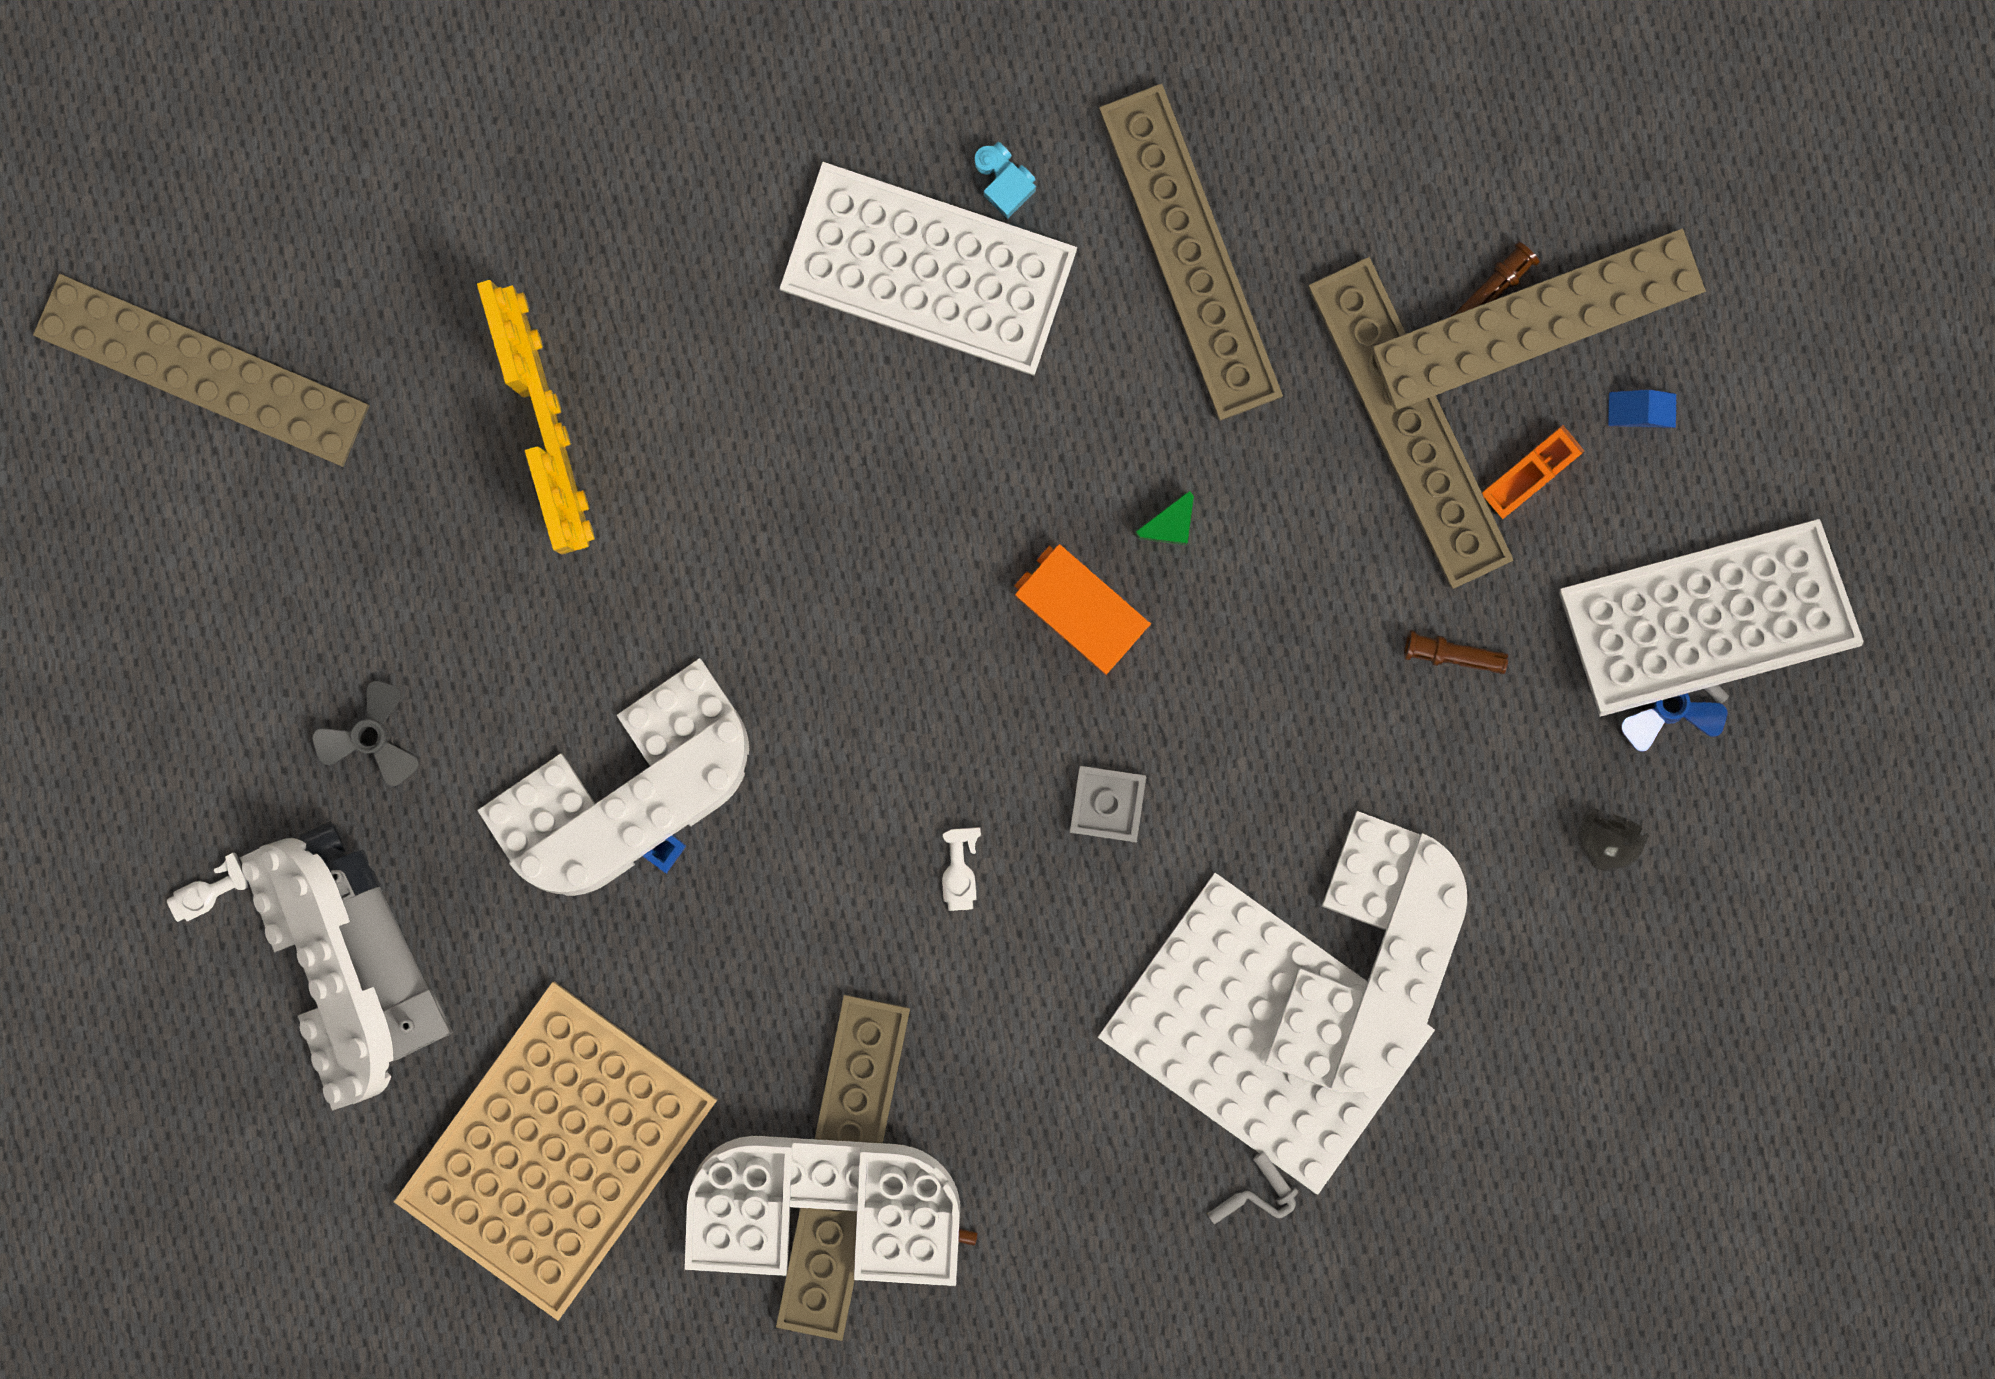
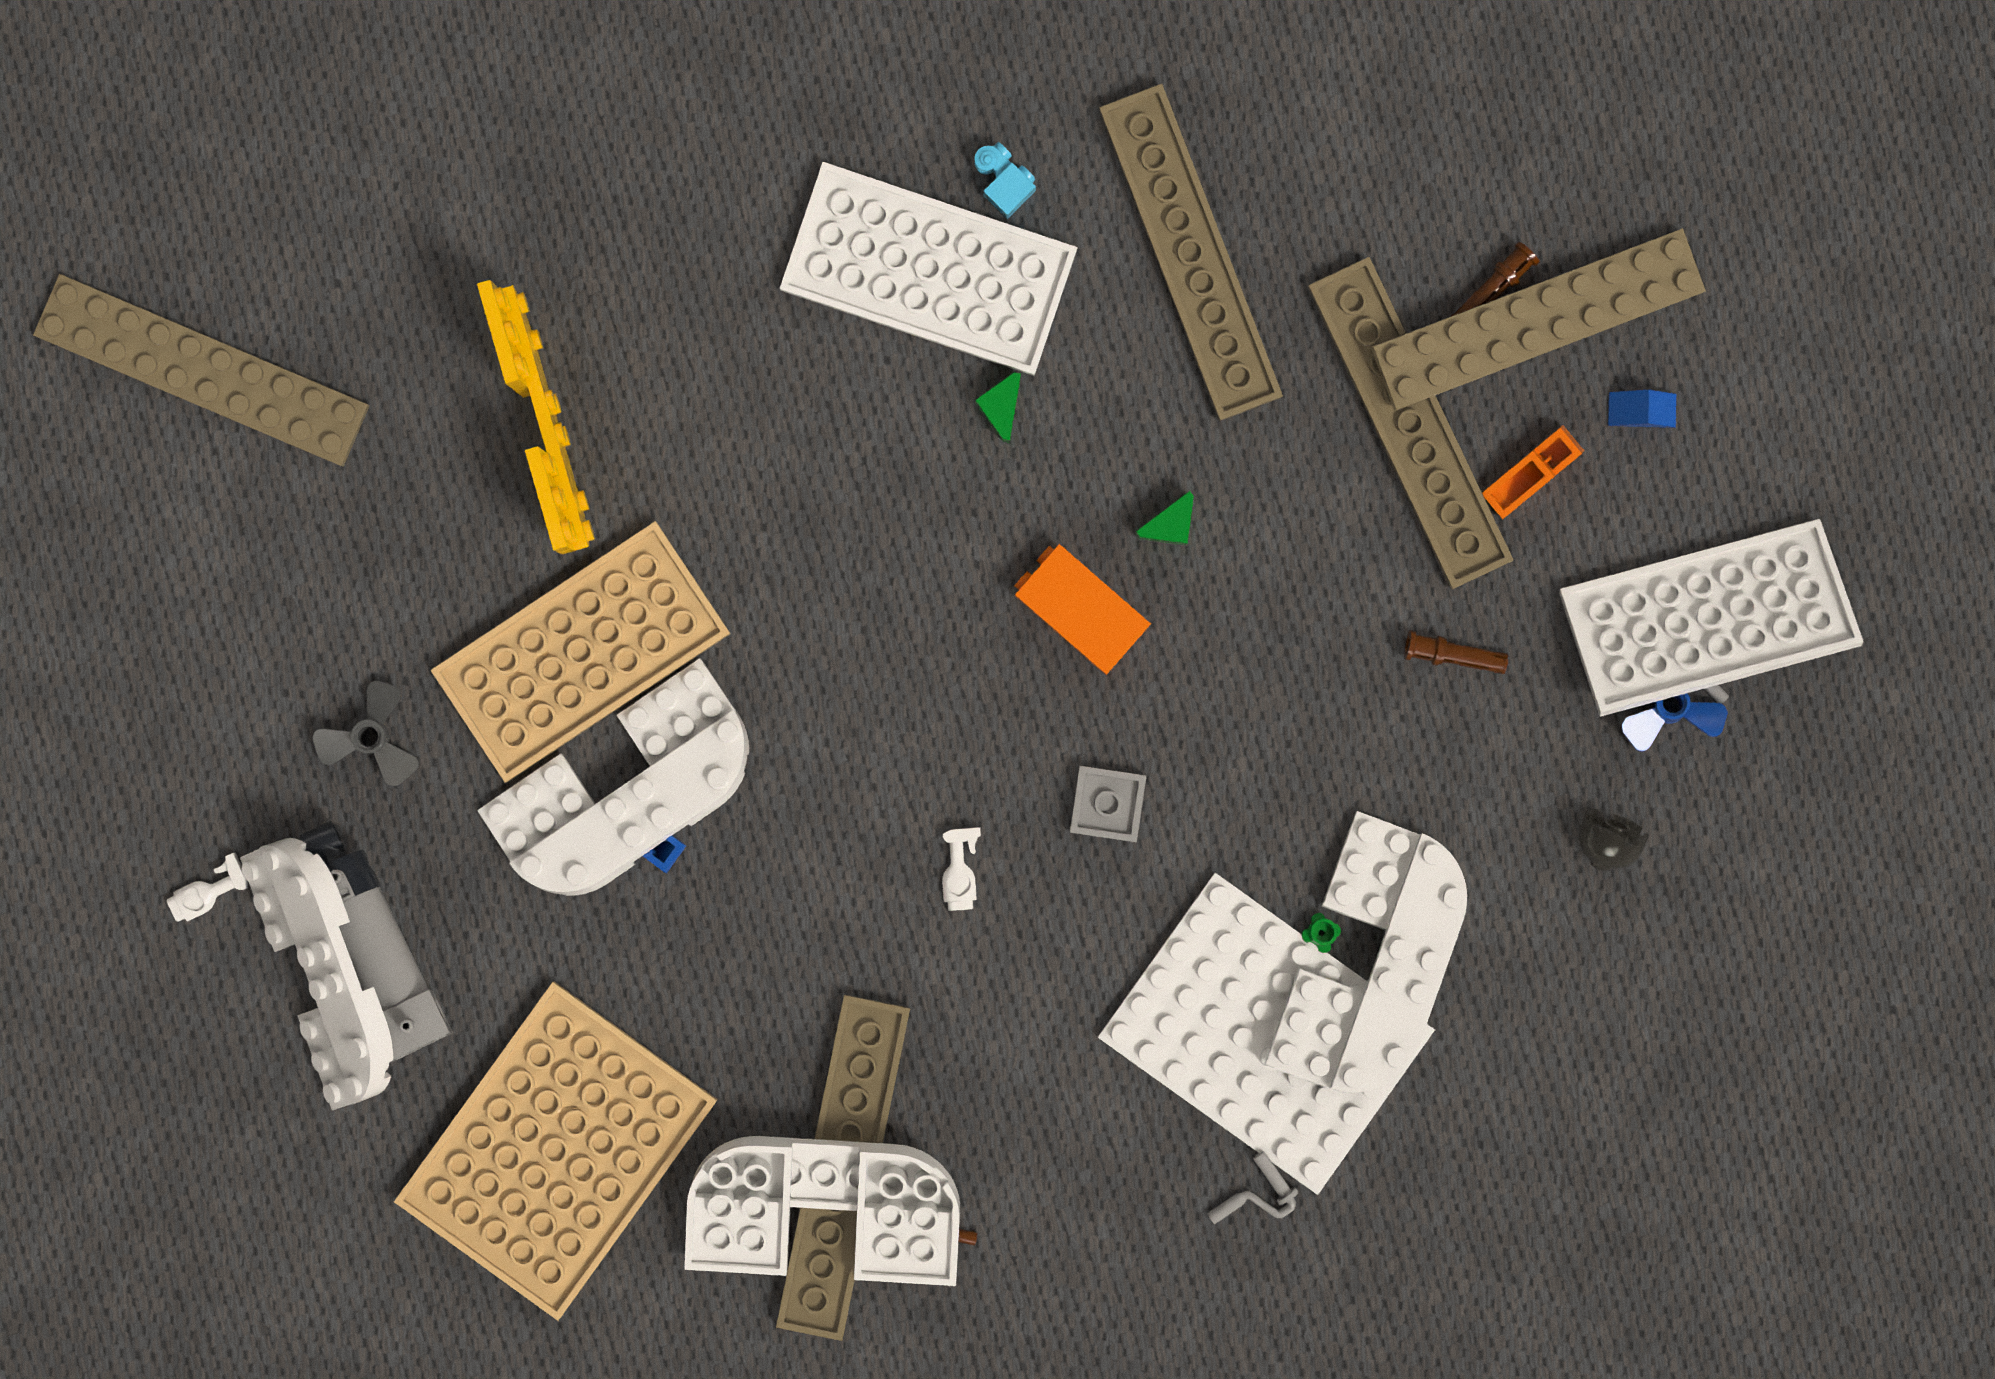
none -> tan plate [431,521,731,783]
none -> green slope [975,372,1021,443]
none -> green plate [1302,913,1341,953]

